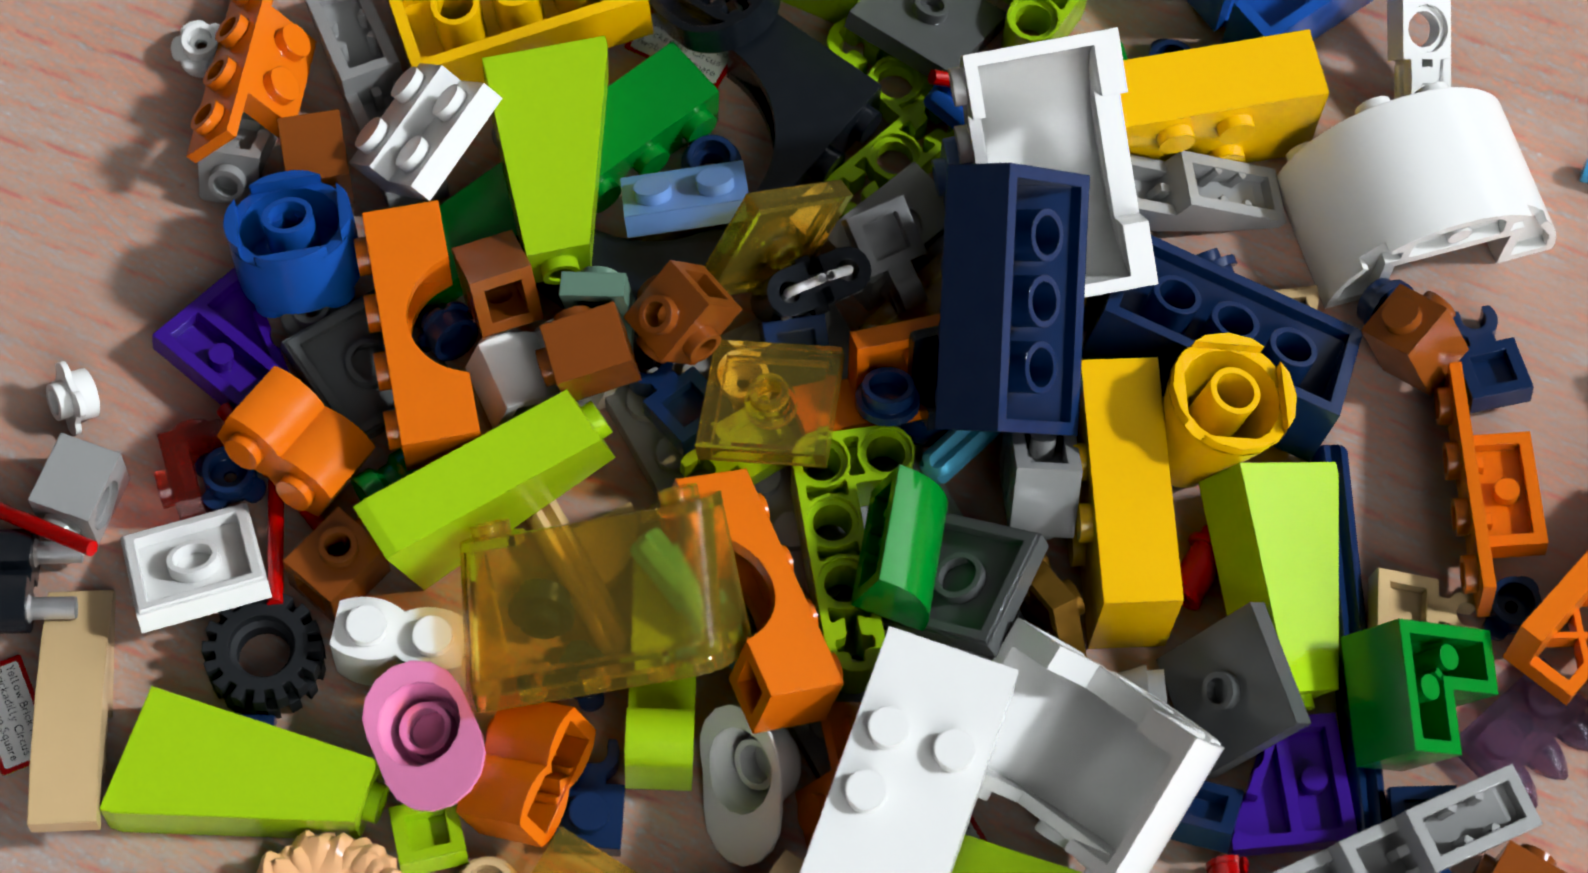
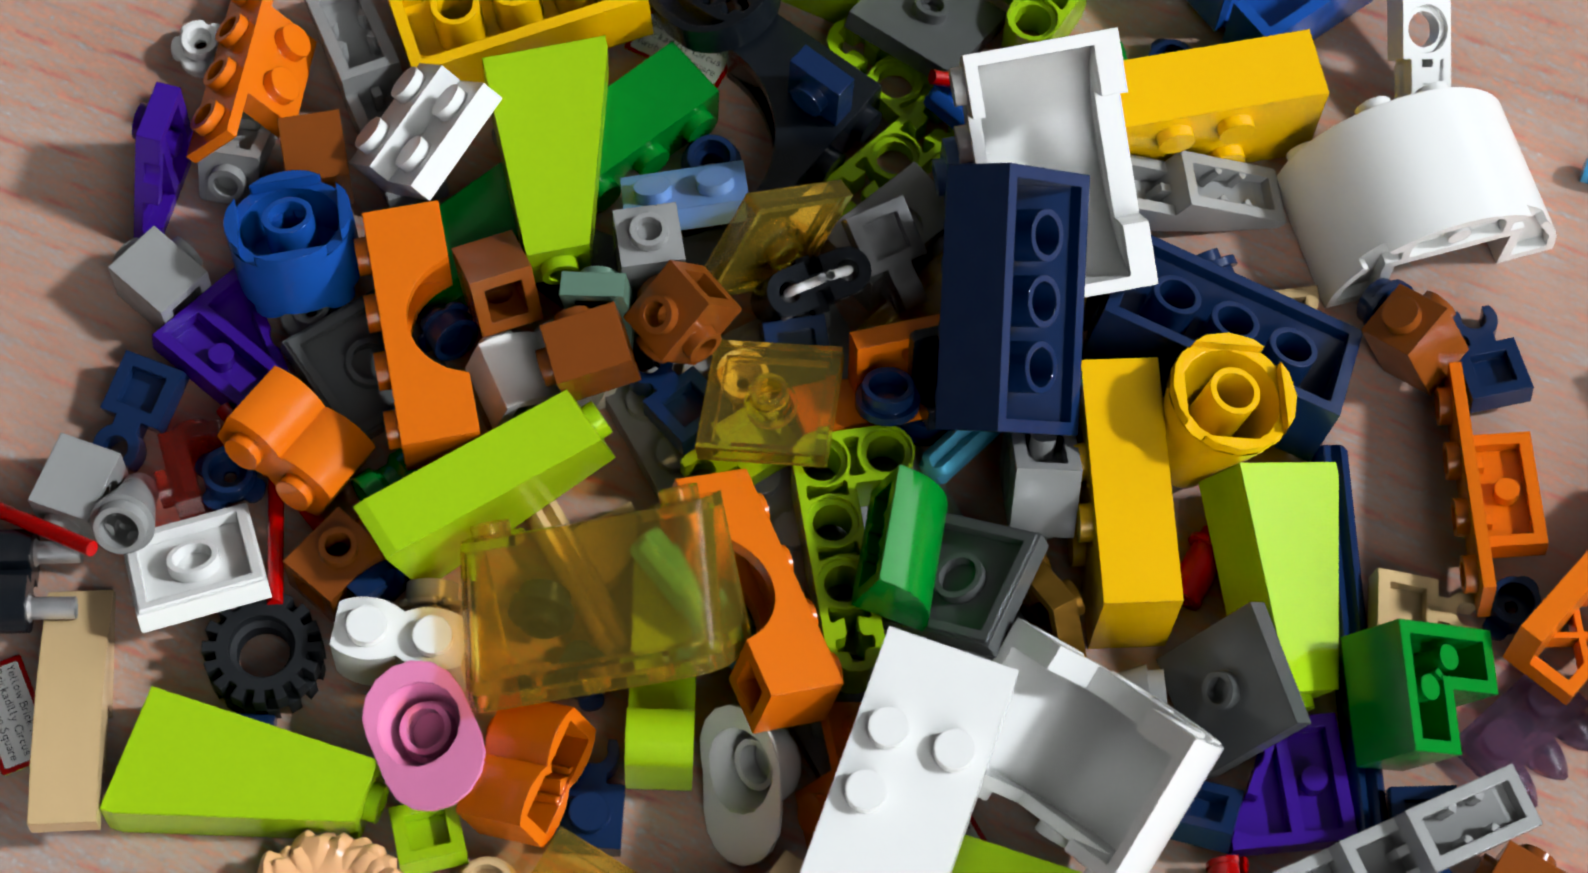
white plate [46,361,100,436] -> none
none -> light grey cone [90,473,160,554]
none -> dark blue plate [93,350,190,472]
none -> light grey brick [108,226,212,330]
none -> dark purple wing [132,82,193,238]
none -> dark blue tile [347,560,411,603]
none -> plate [399,578,463,614]
none -> light grey brick [612,202,686,300]
none -> dark blue plate [788,44,855,126]

